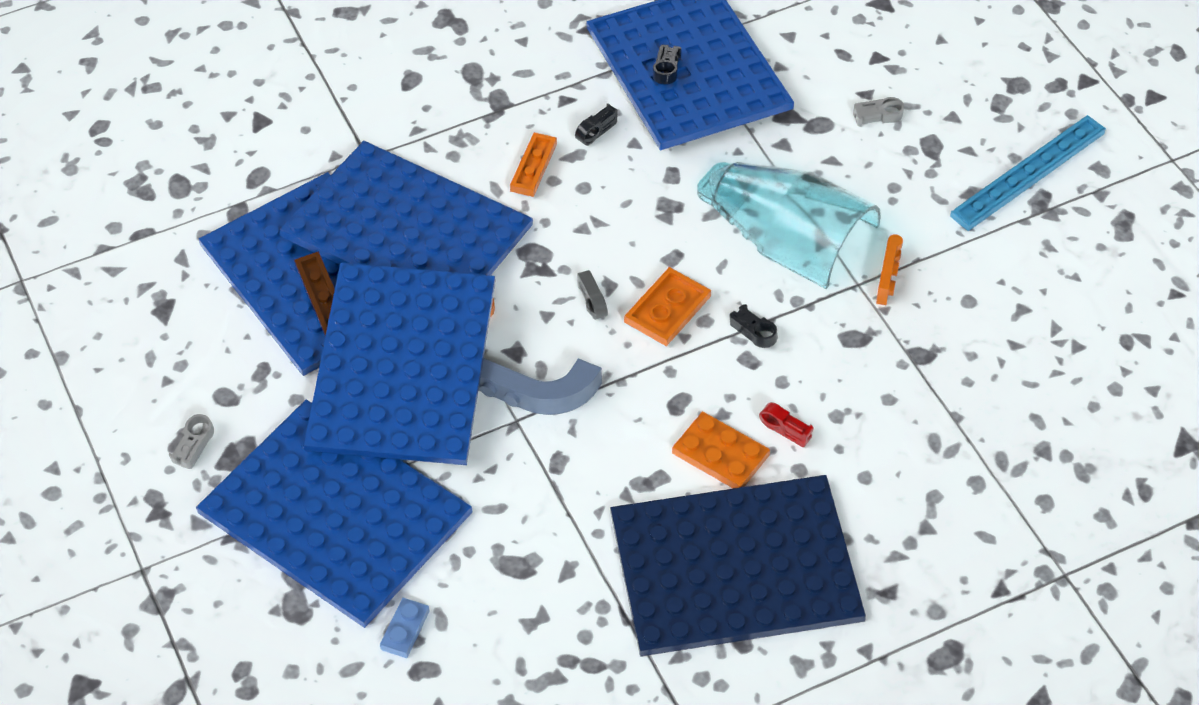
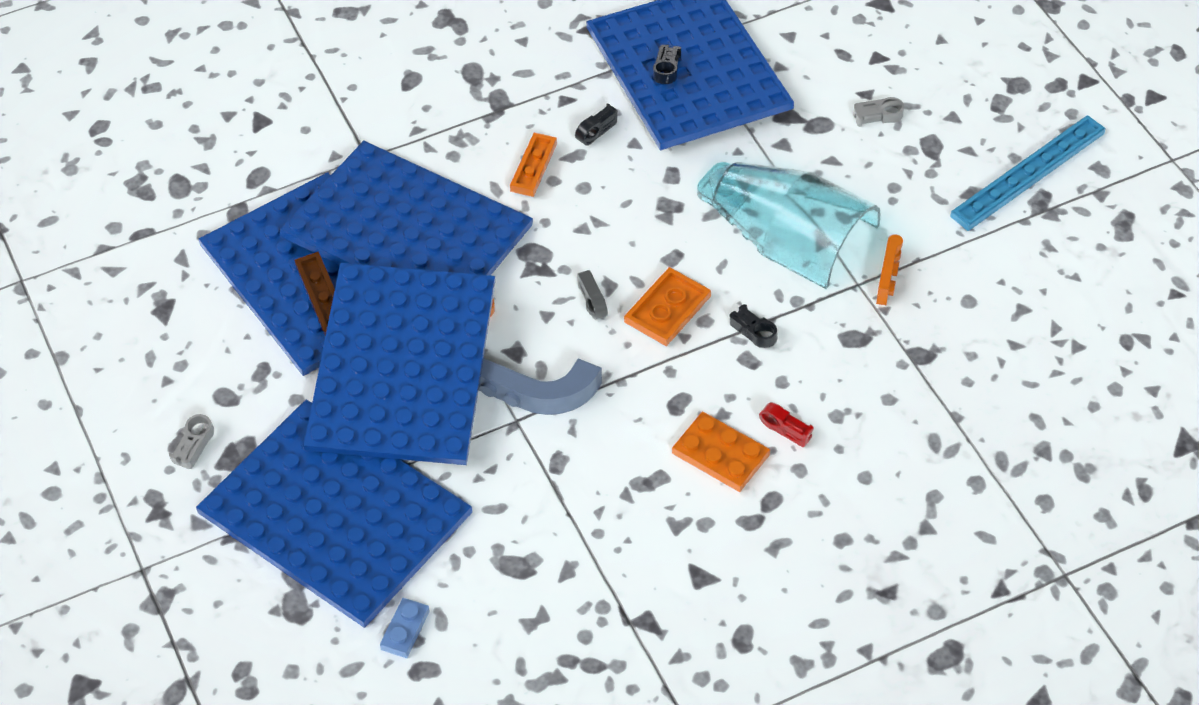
dark blue plate [610,475,866,657] -> none

